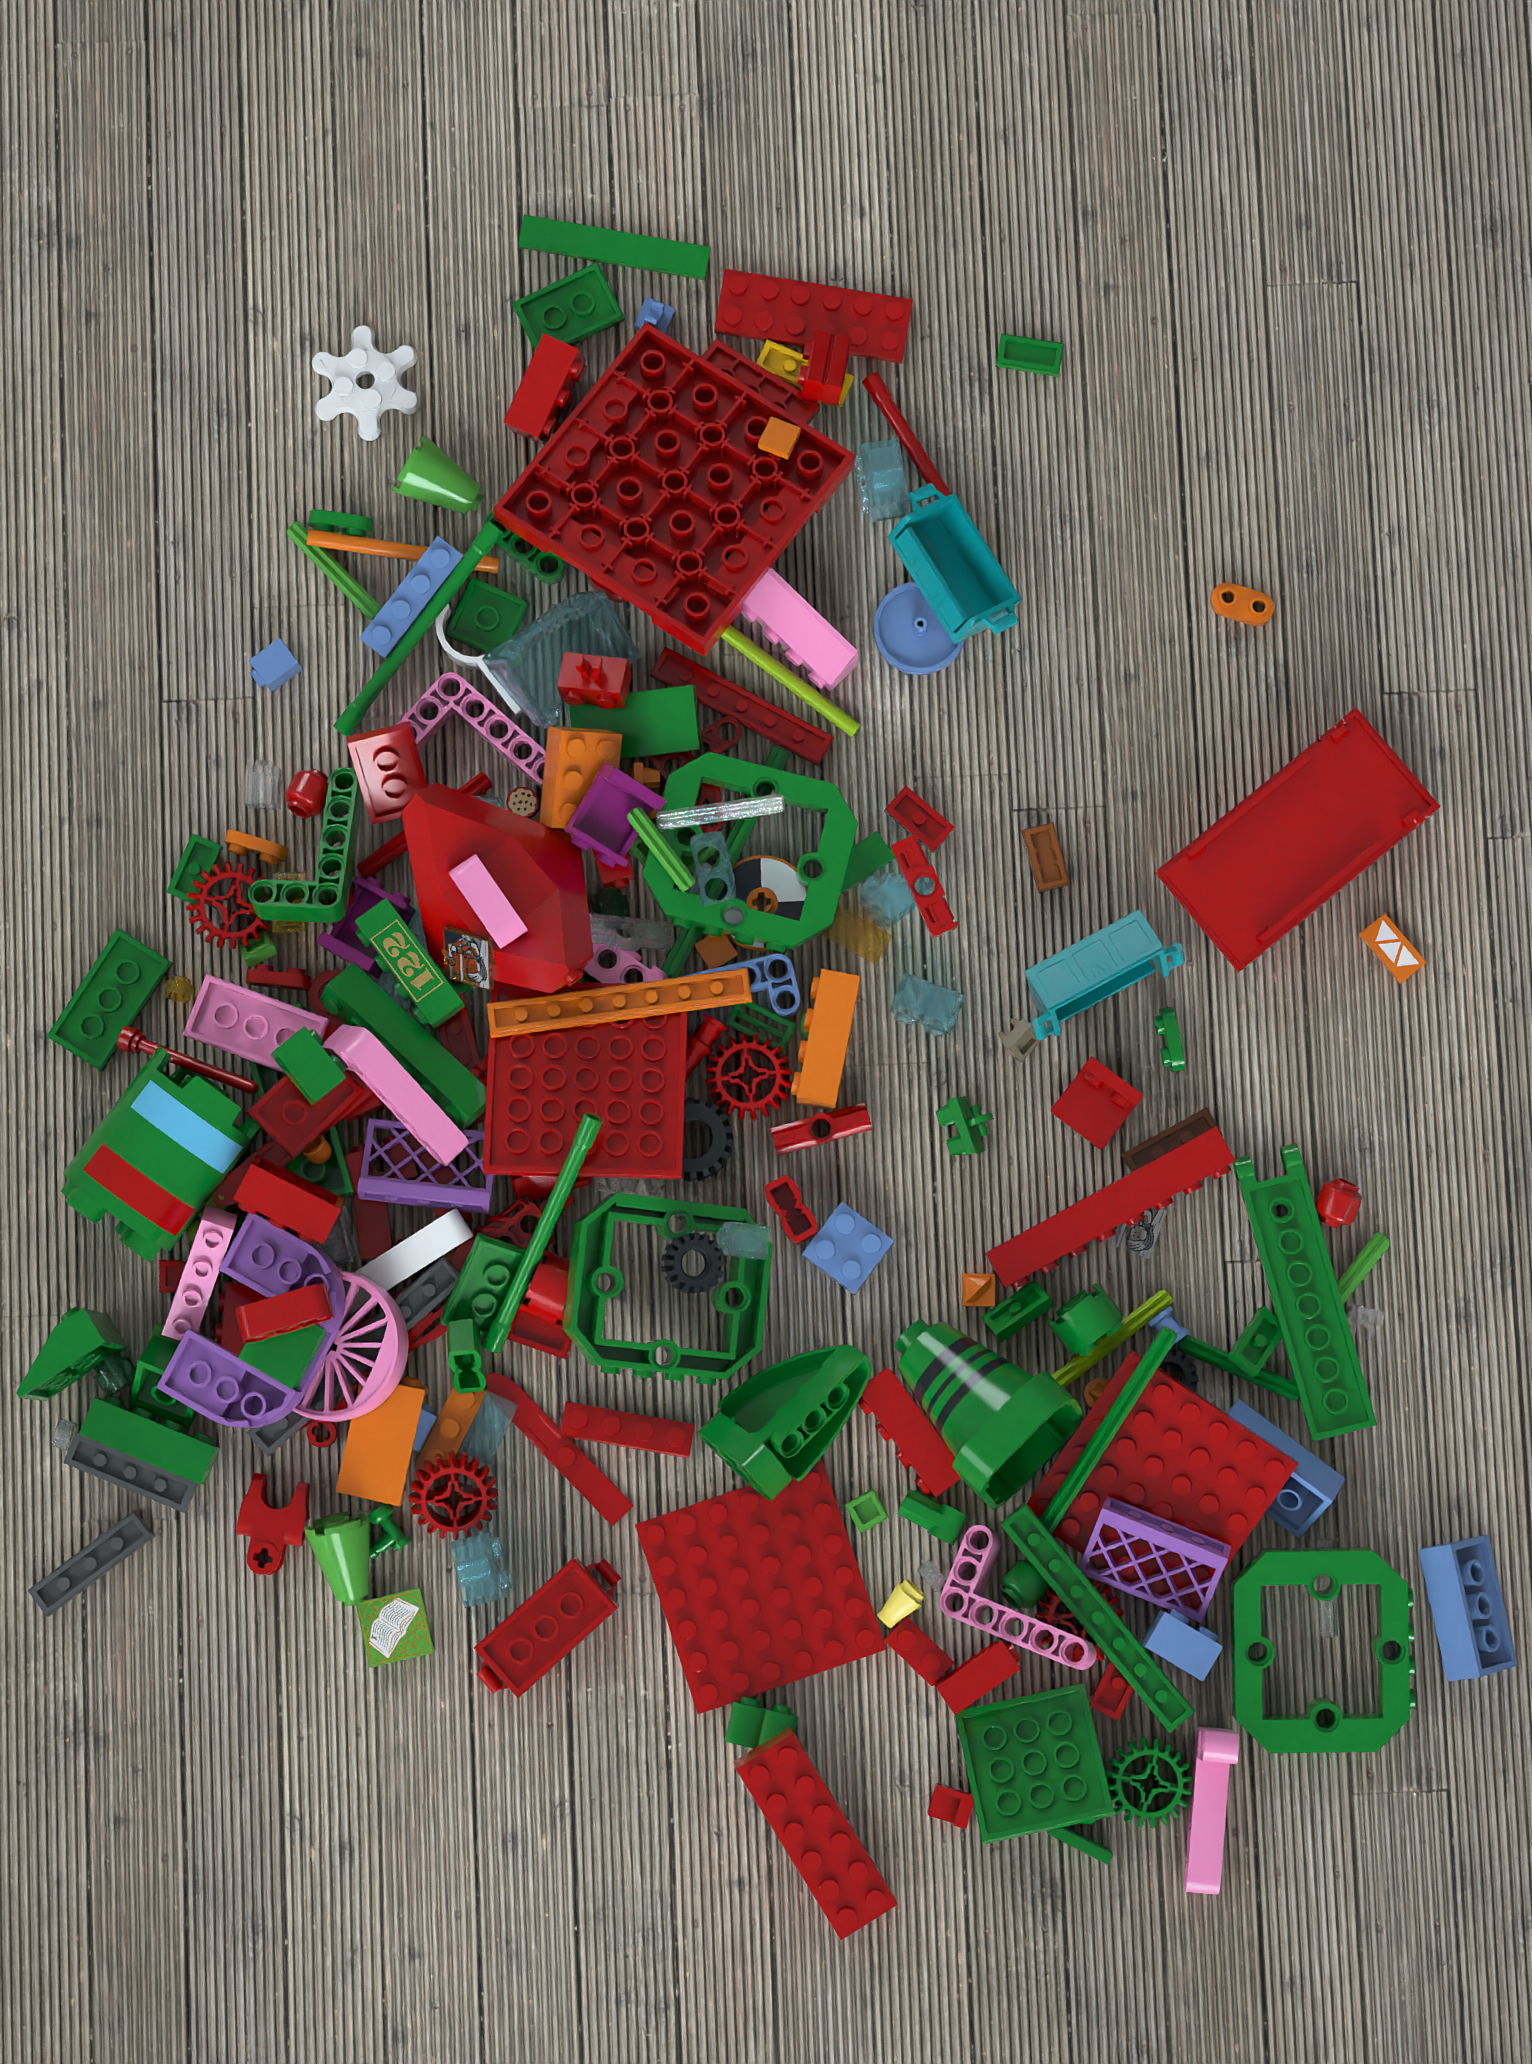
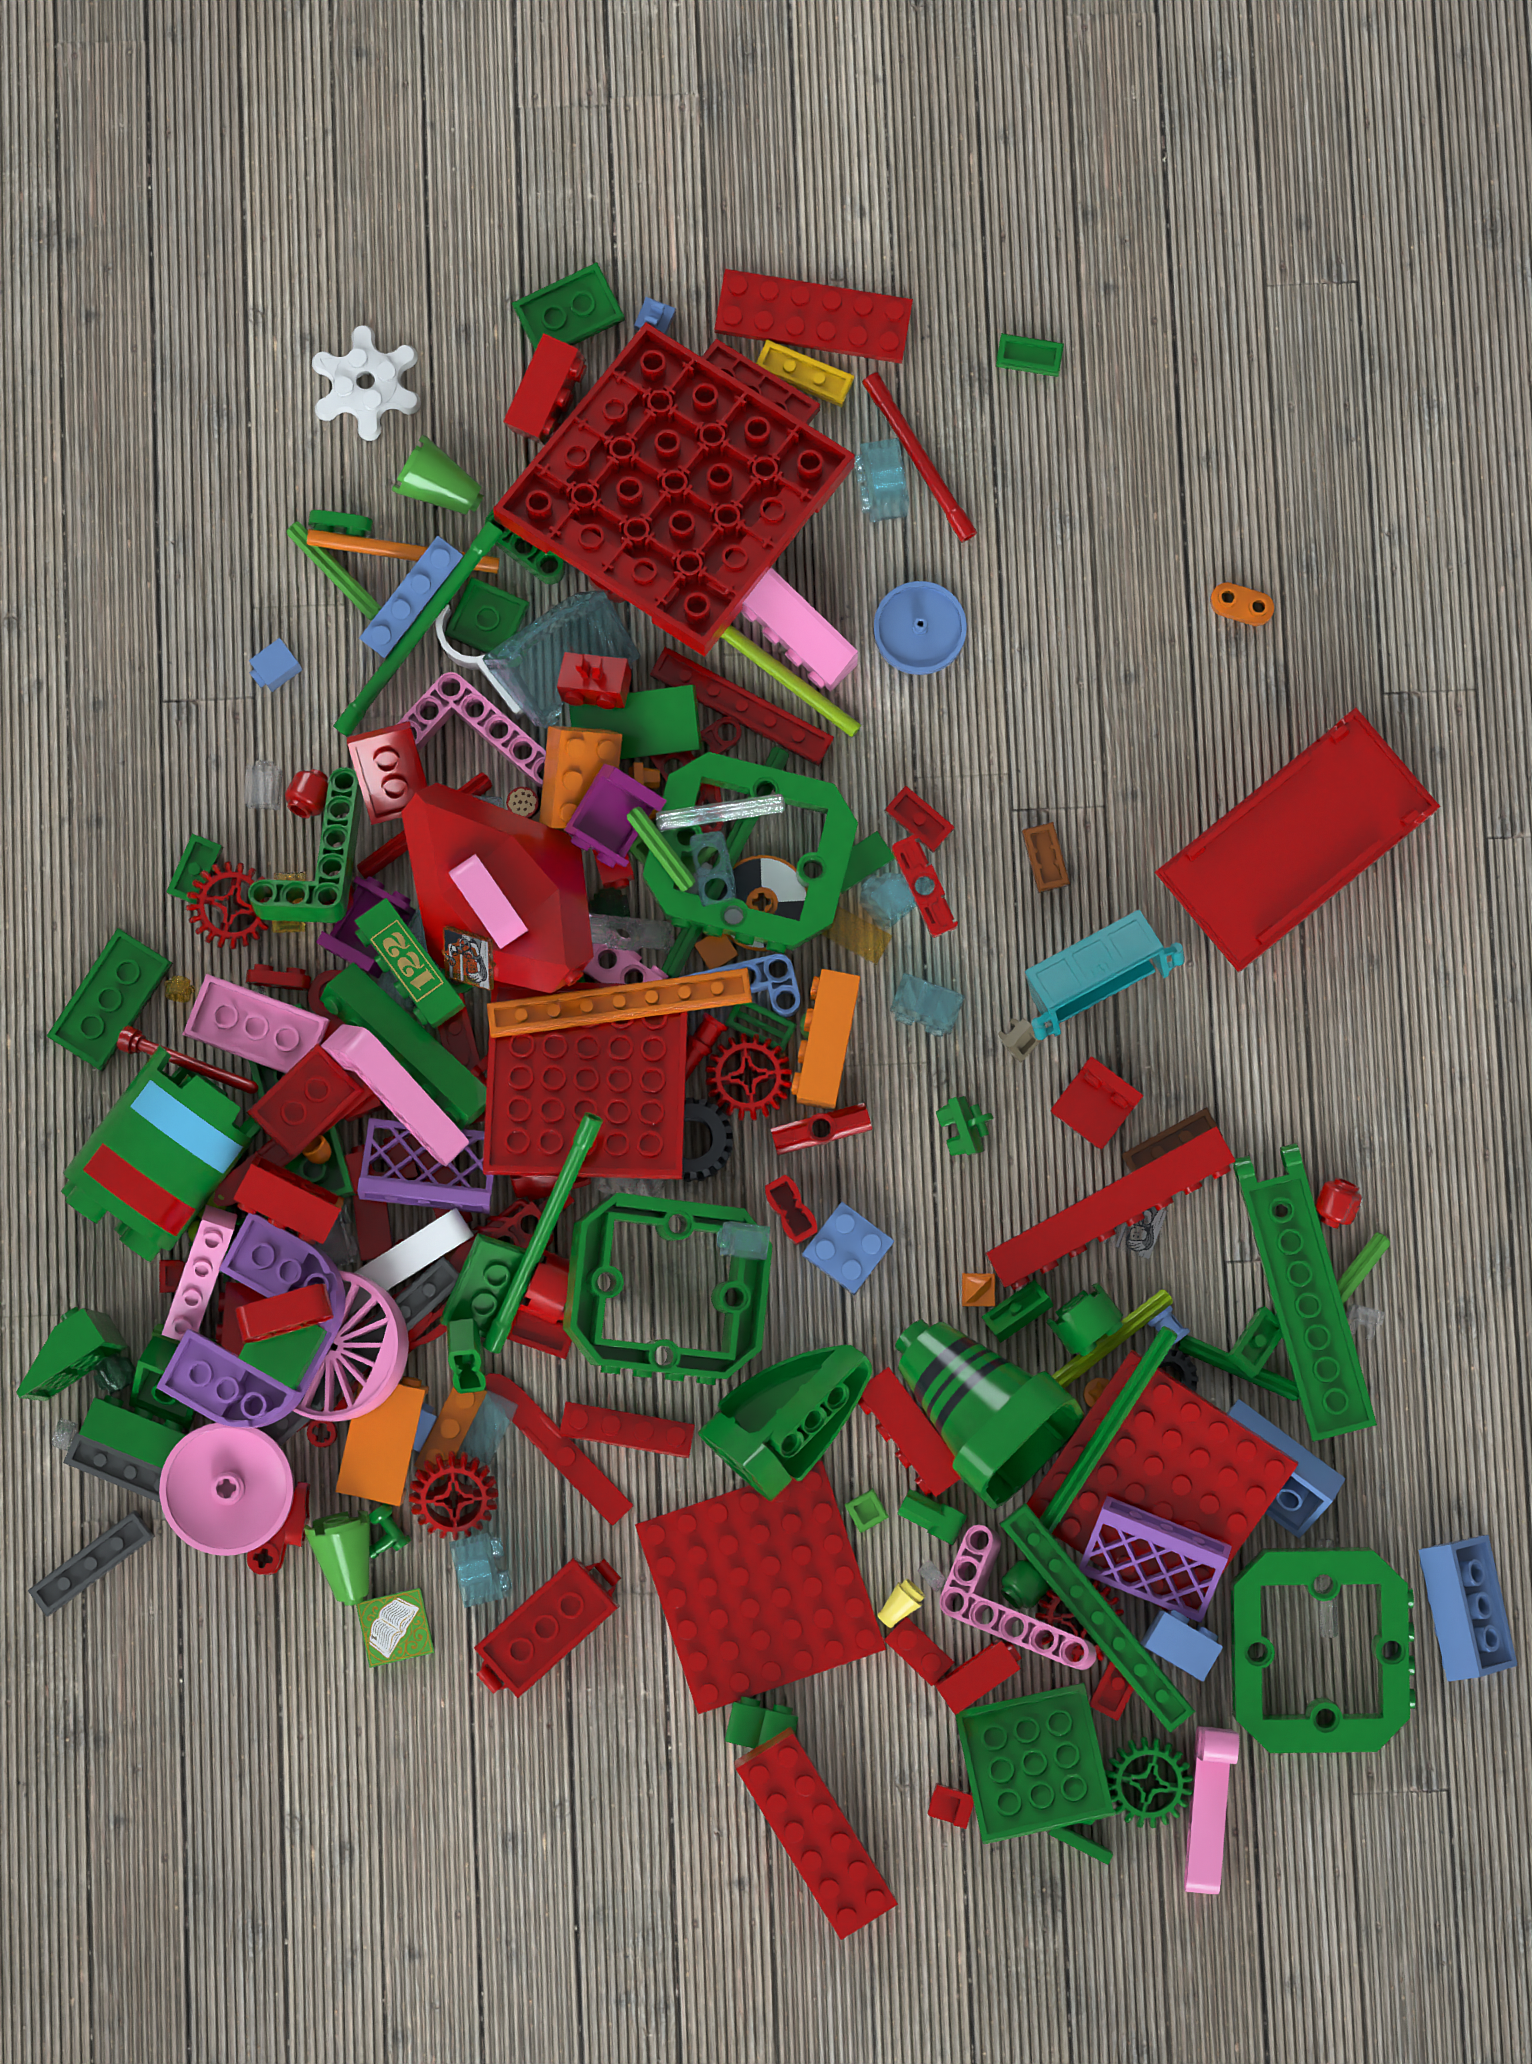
orange plate [224,829,289,866] -> none
bright green tile [238,930,278,968] -> none
green brick [270,1026,347,1105] -> none
green tile [518,214,711,281] -> none
black tyre [661,1233,725,1293] -> none
orange tile [758,416,801,459] -> none
red brick [797,329,852,406] -> none
teal container [887,483,1022,644] -> none
green plate [1154,1007,1185,1072] -> none
orange tile [1359,913,1427,984] -> none
none -> bright pink dish [159,1423,294,1556]

